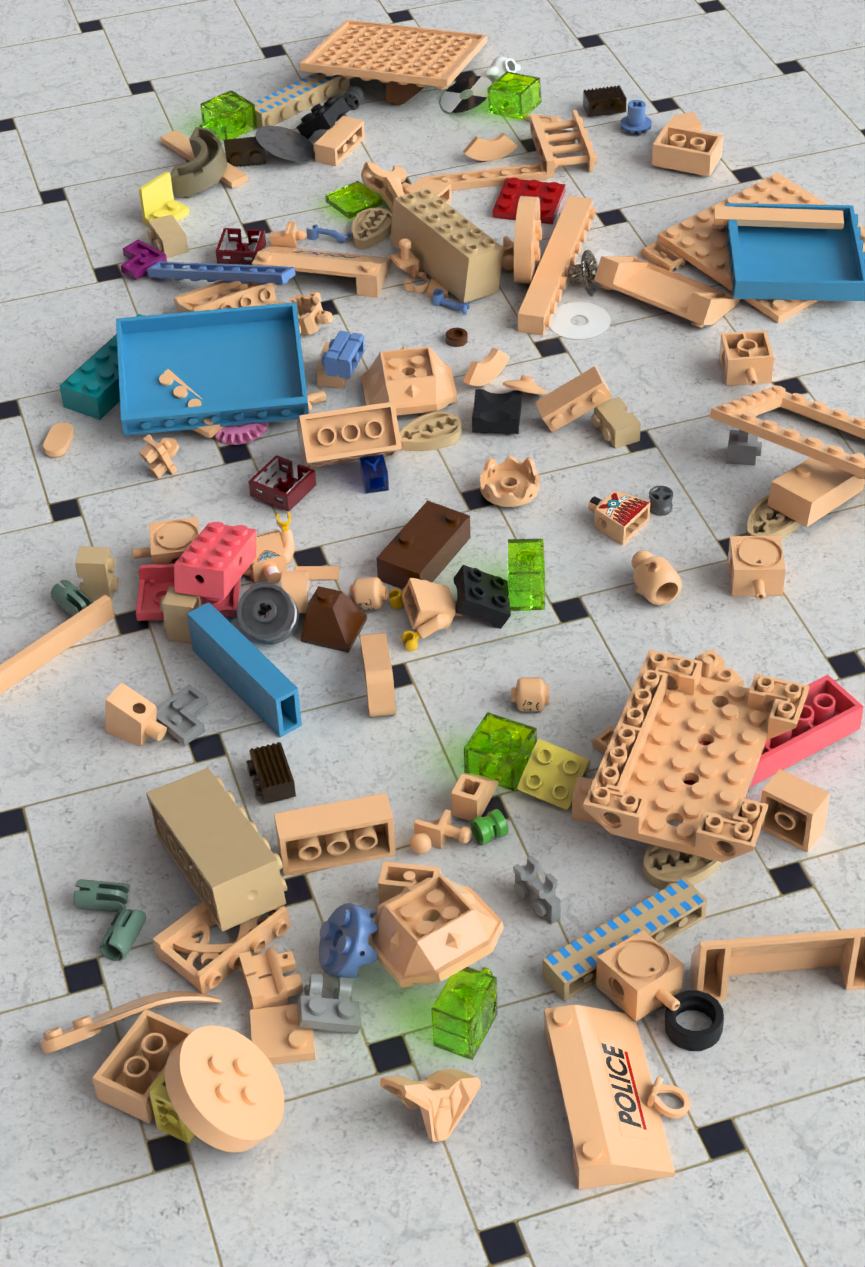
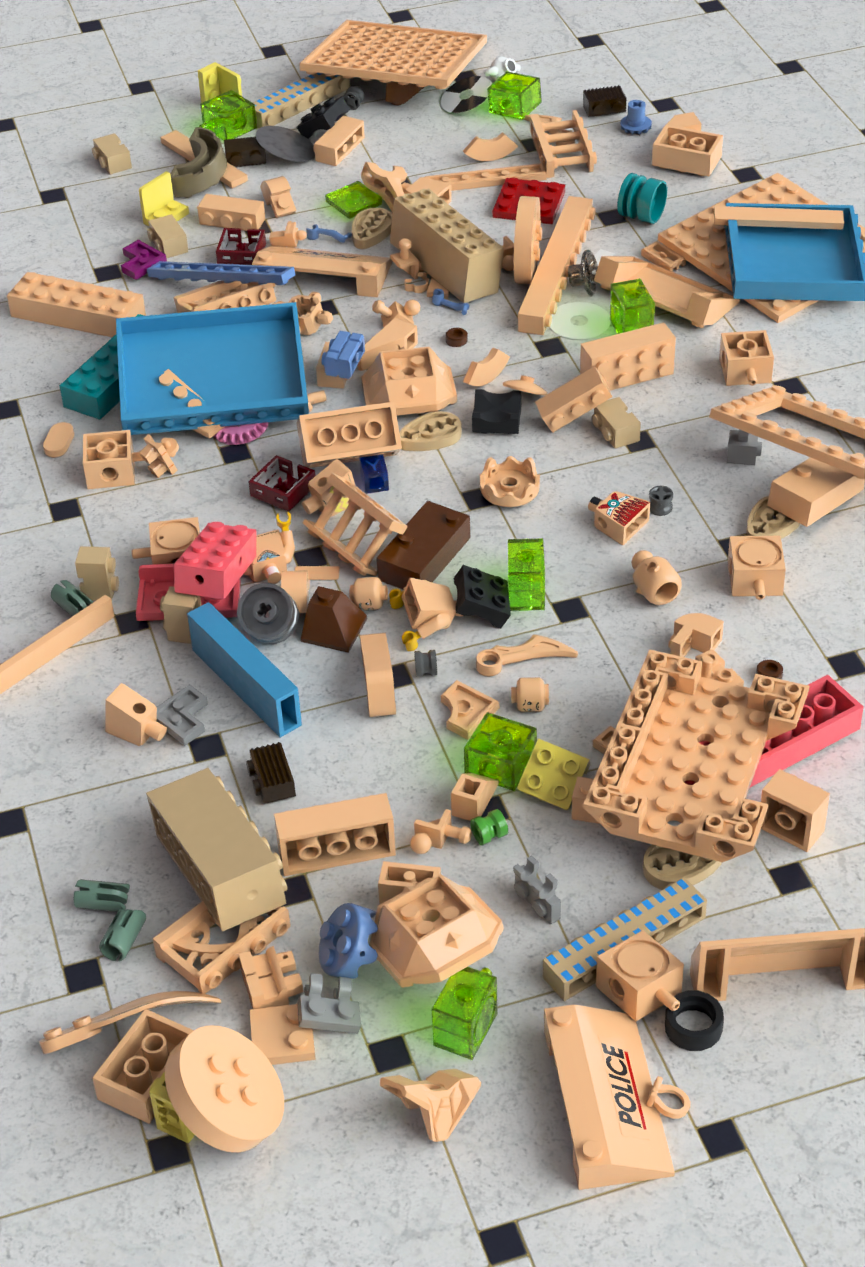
none -> light nougat brick [7,272,146,337]
none -> light nougat piece [83,430,144,489]
none -> tan brick [92,133,132,175]
none -> light yellow bracket [197,62,243,110]
none -> light nougat brick [197,194,265,231]
none -> light nougat brick [260,176,296,218]
none -> light nougat torso [302,458,355,517]
none -> light nougat fence [302,473,408,576]
none -> light nougat slope [358,318,418,371]
none -> light nougat piece [372,299,420,327]
none -> dark grey wheel [414,650,437,677]
none -> light nougat tile [441,680,500,740]
none -> light nougat piece [476,634,578,676]
none -> light nougat brick [580,322,676,391]
none -> clear neon green piece [610,278,655,334]
none -> teal wheel [617,173,668,224]
none -> light nougat brick [668,613,724,657]
none -> reddish brown tile [756,660,783,679]

